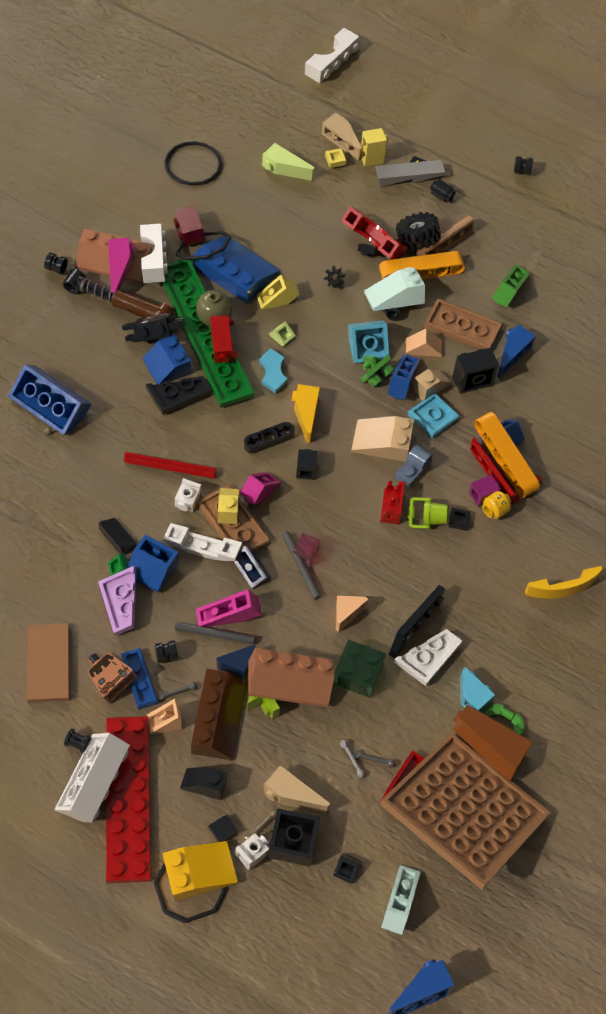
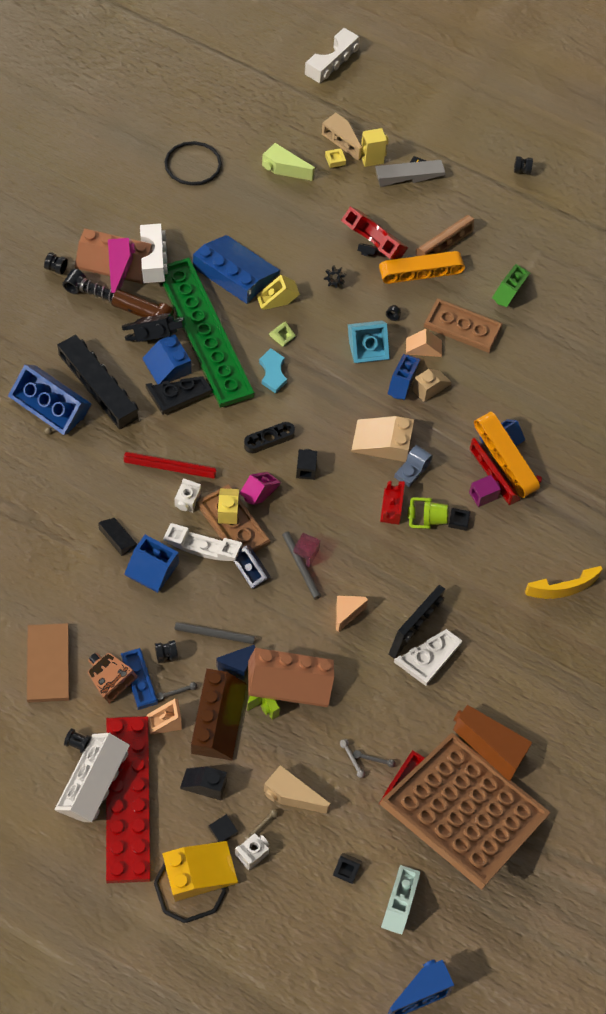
lavender wing [98,566,137,635] -> none
green tile [108,553,128,576] -> none
dark red brick [173,206,205,246] -> none
black piece [176,231,231,260] -> none
olive cylinder [196,290,232,326] -> none
dark pink slope [196,589,262,627] -> none
red brick [210,315,238,363] -> none
black brick [268,809,320,866] -> none
yellow slope [291,384,320,443] -> none
clear green brick [333,639,386,698] -> none
bright green hips [360,355,394,387] -> none
light aqua slope [364,267,425,311] -> none
black bush [395,212,441,250] -> none
medium azure tile [408,393,460,439] -> none
black brick [430,179,456,202] -> none
black brick [452,348,499,394] -> none
medium azure slope [460,667,495,713] -> none
yellow head [482,491,511,519] -> none
bright green piece [482,704,524,736] -> none
blue slope [497,324,535,378] -> none
none -> black brick [57,334,139,430]

